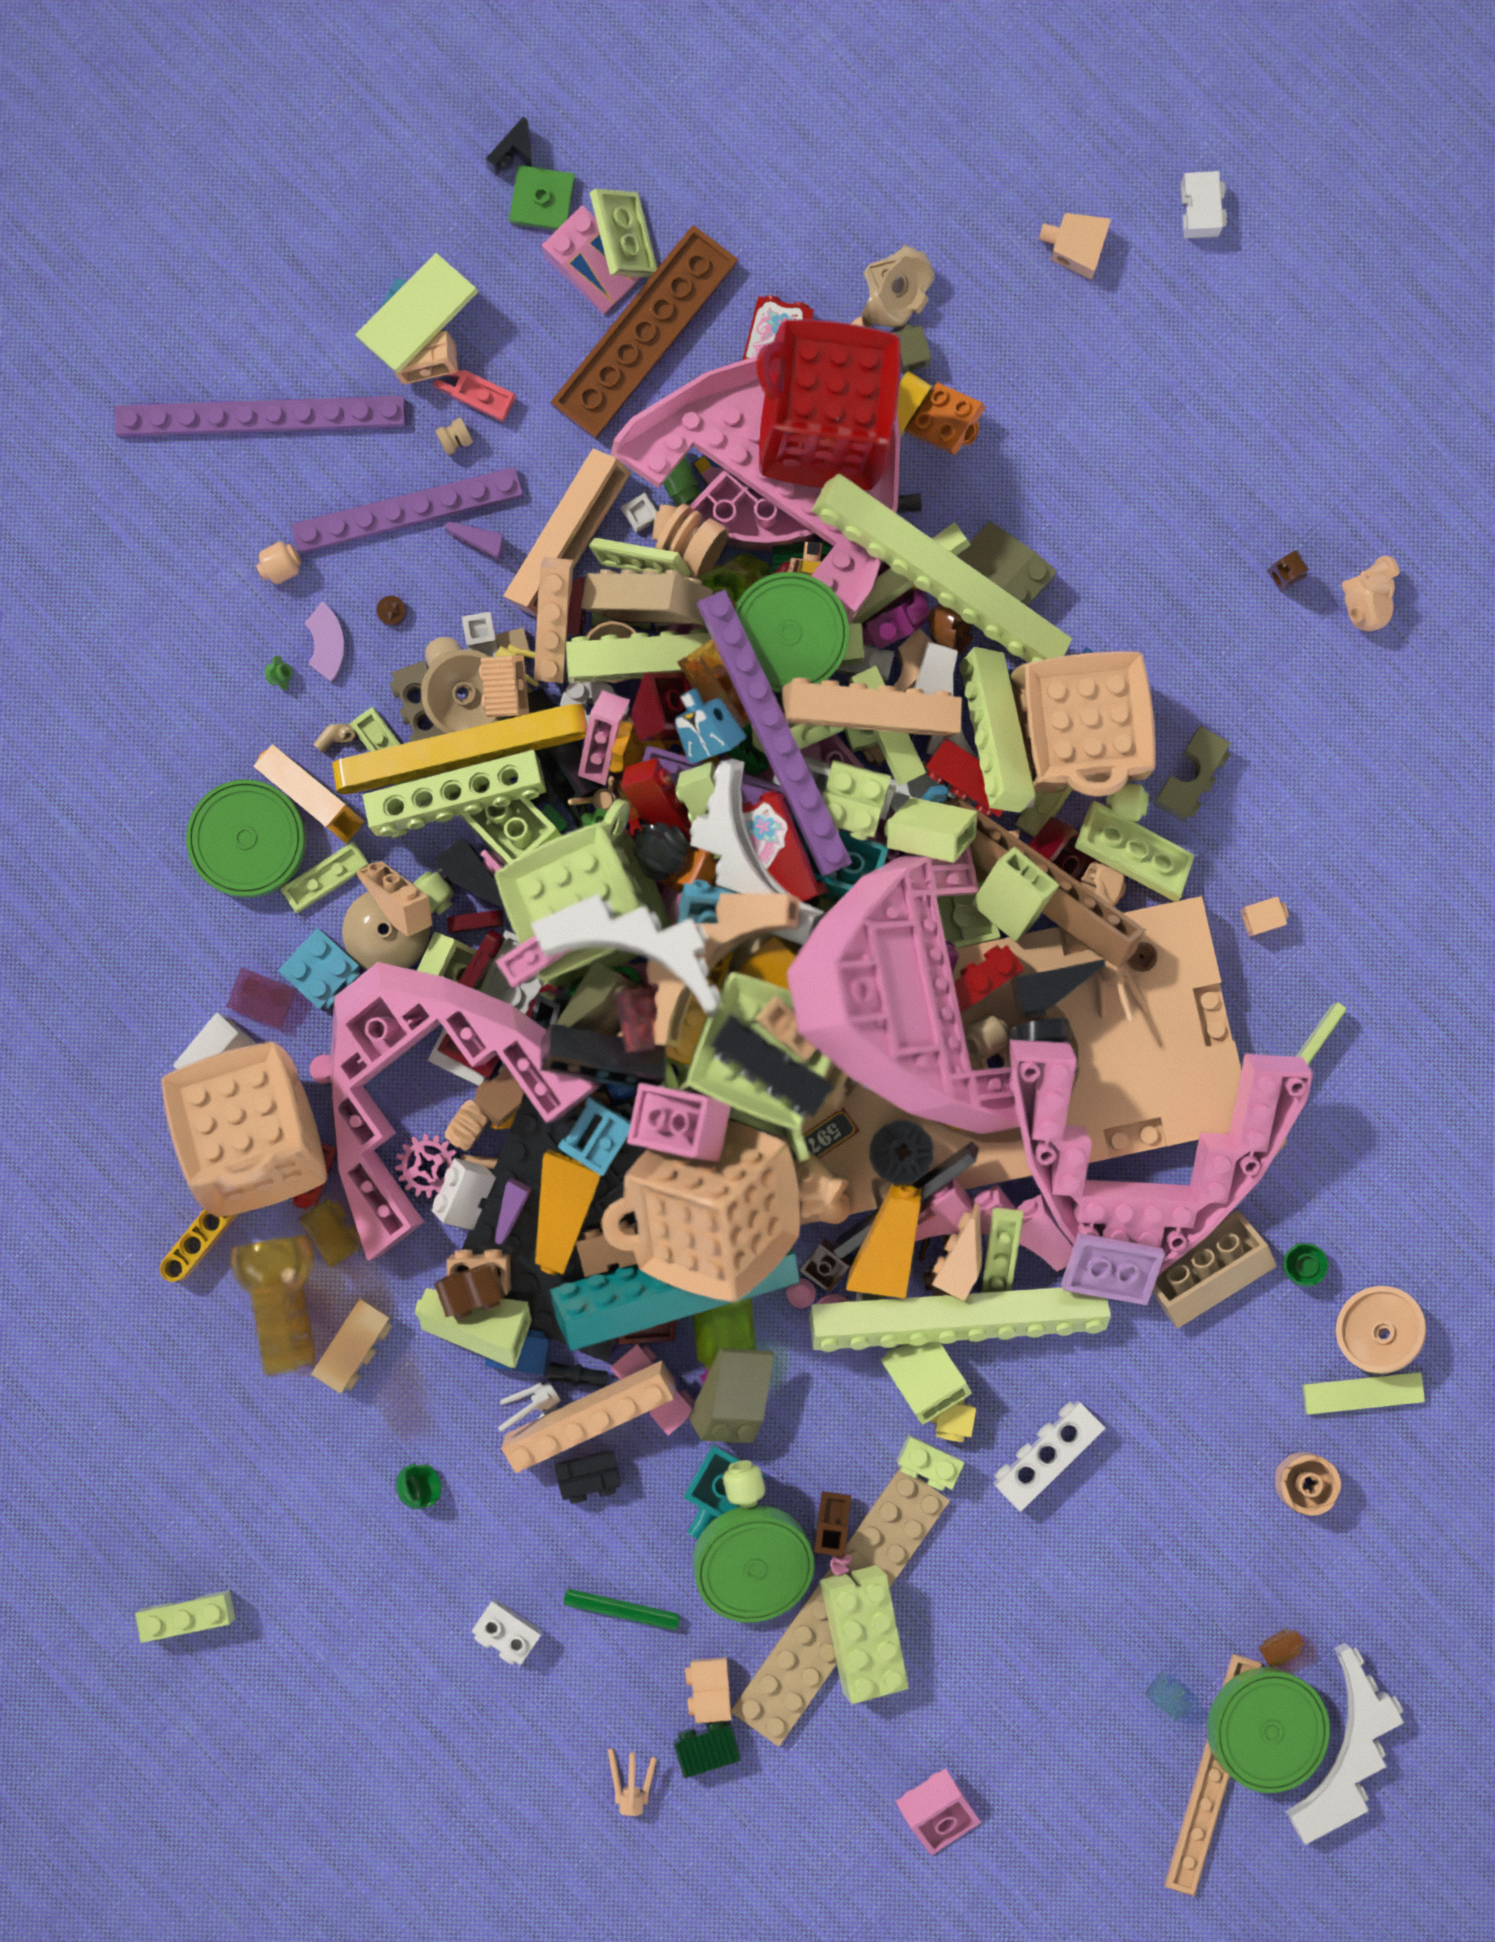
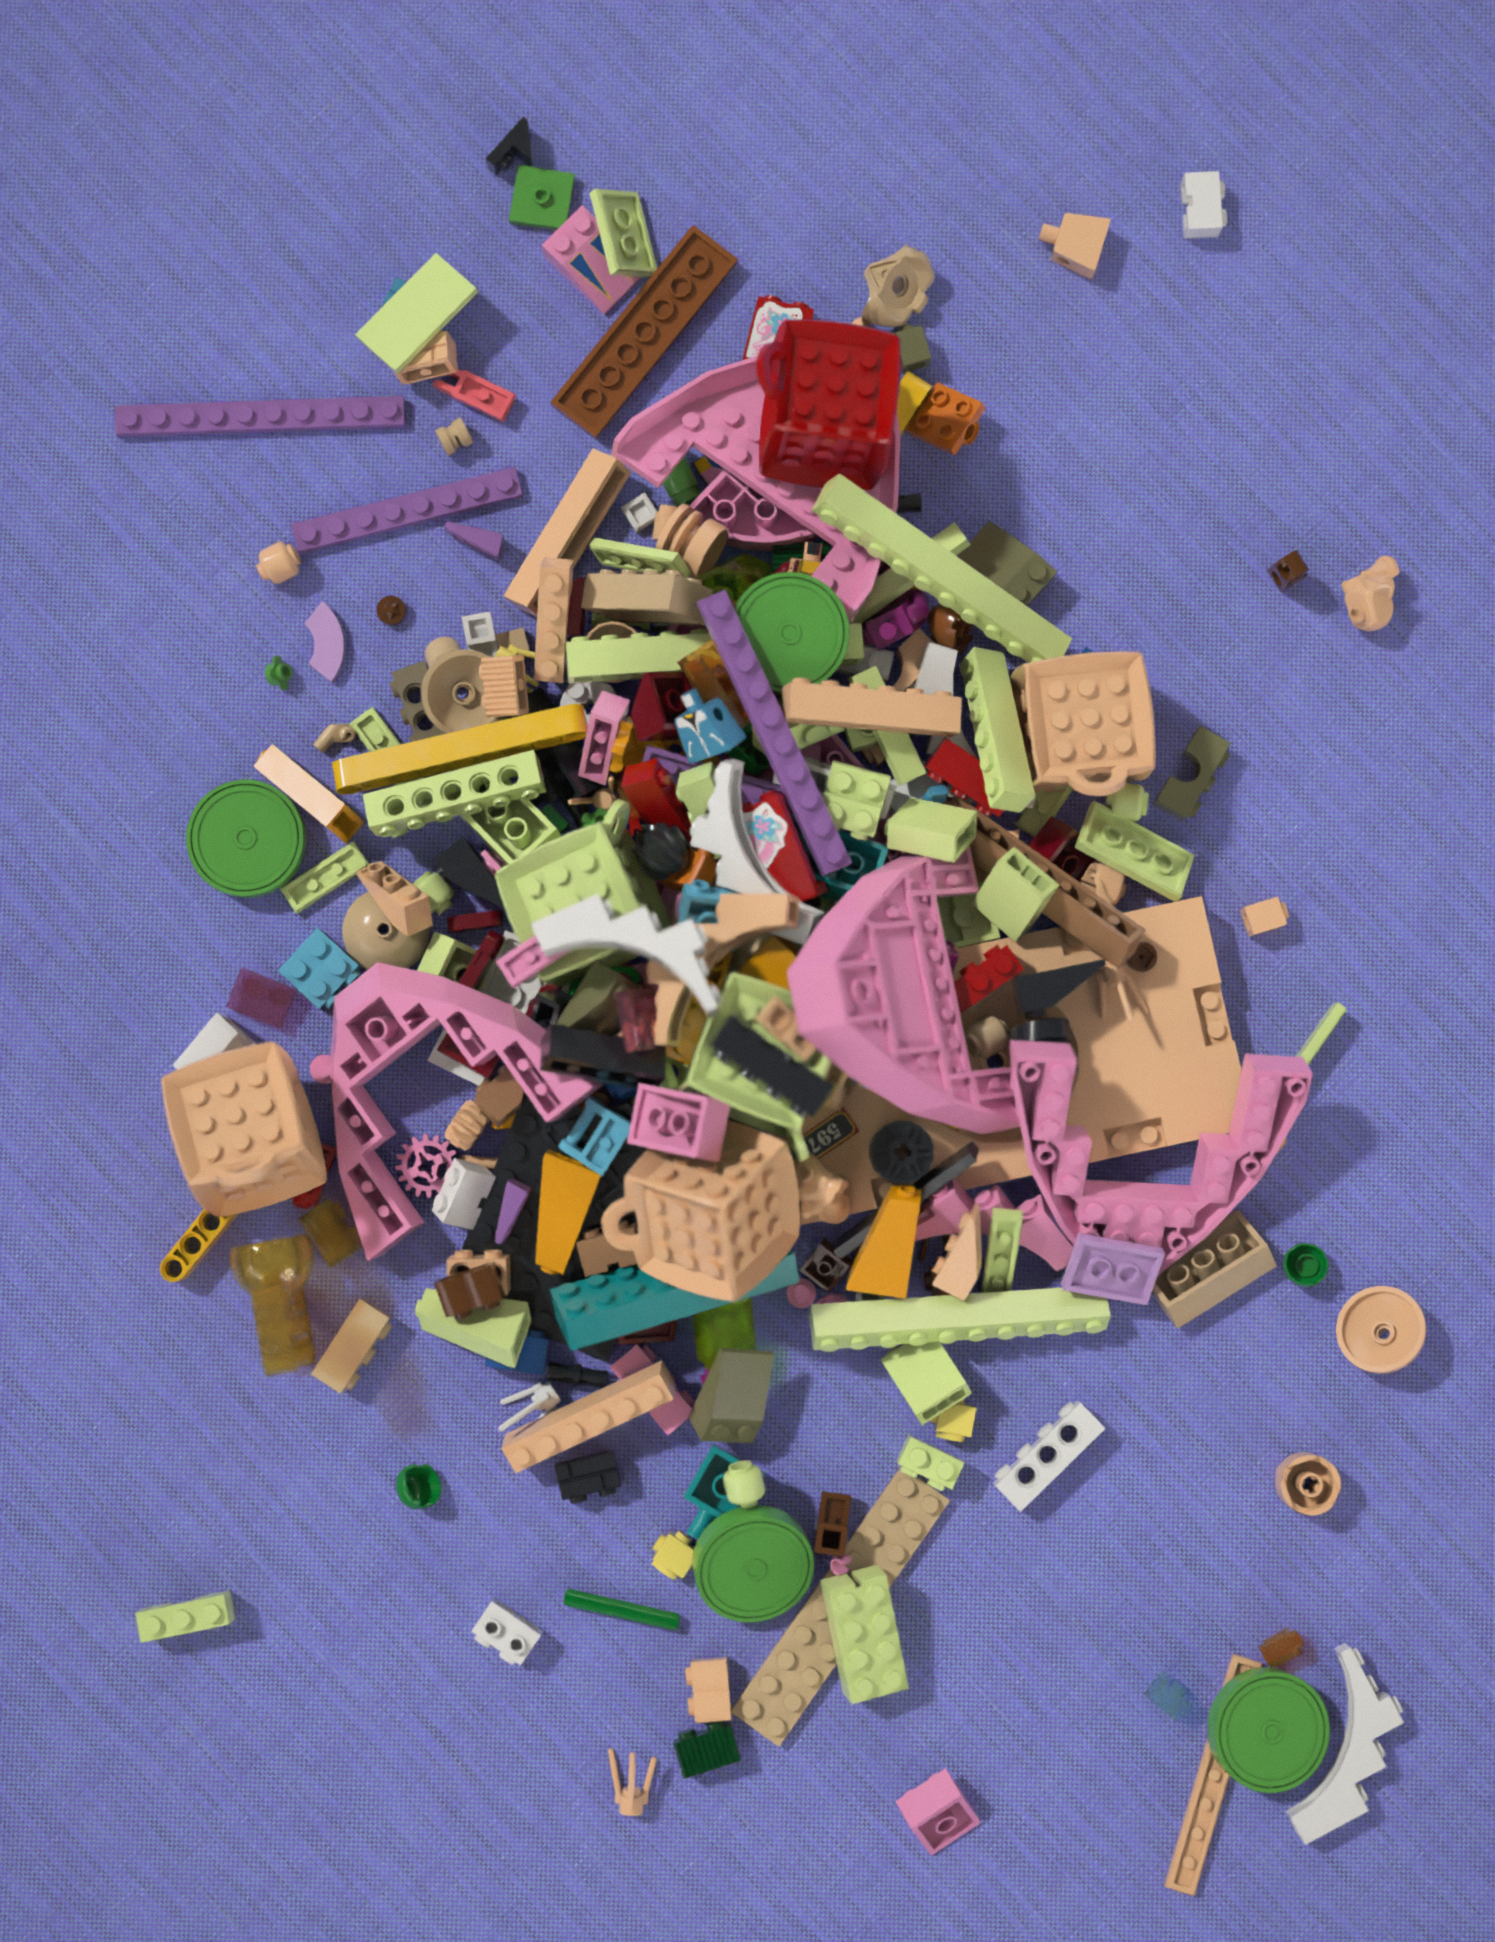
yellowish green tile [1302,1372,1425,1415] -> none
none -> light yellow brick [651,1530,695,1580]

